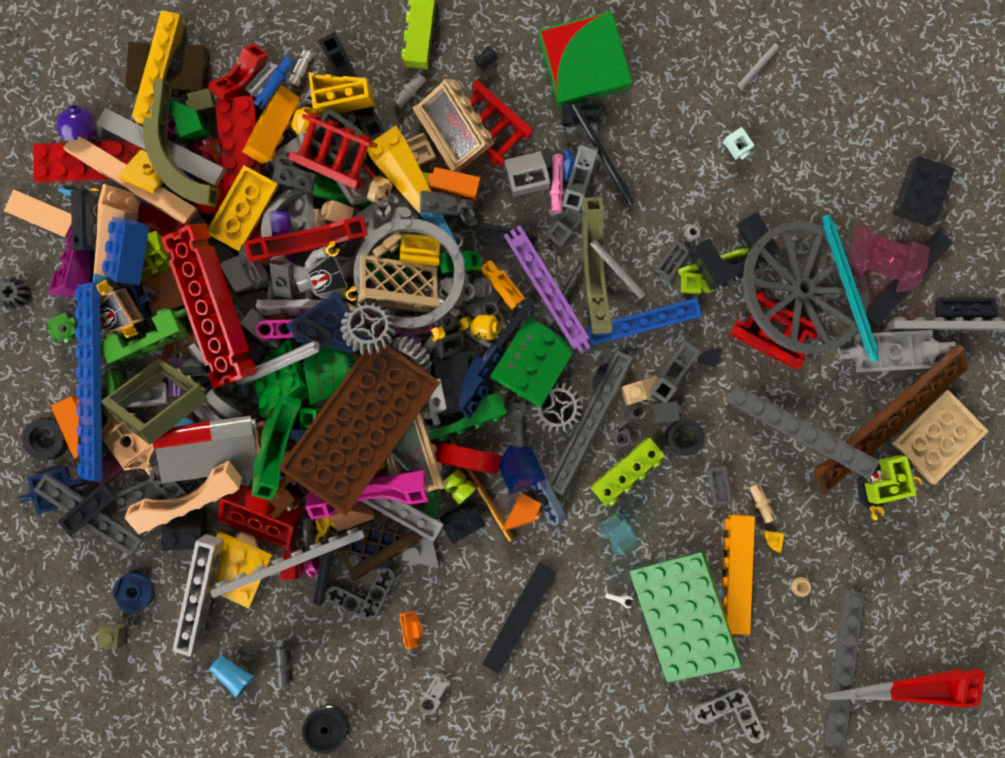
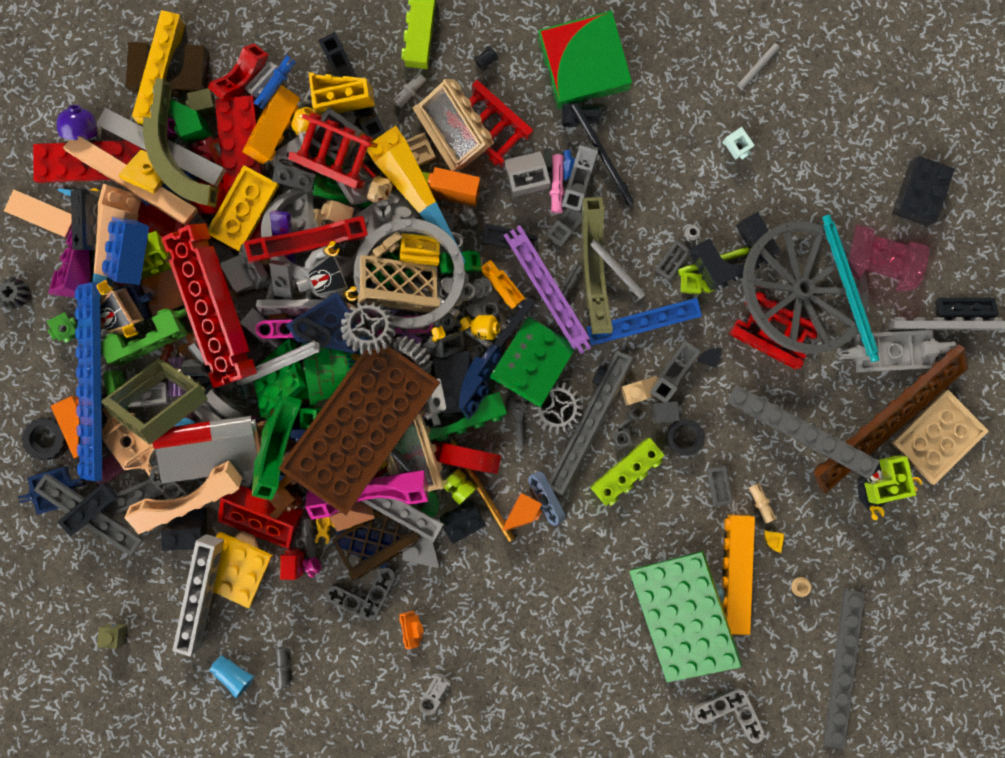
dark blue plate [113,572,154,612] -> none
light grey plate [210,527,367,598] -> none
white axle [289,50,313,87] -> none
black wheel [302,704,350,754] -> none
black axle [313,532,336,606] -> none
dark grey hinge [419,190,474,216] -> none
black tile [482,562,556,674] -> none
clear blue slope [499,445,546,495] -> none
clear light blue brick [599,510,641,556] -> none
white hand [605,593,633,608] -> none
red plate [823,669,985,708] -> none
black tile [866,230,953,327] -> none

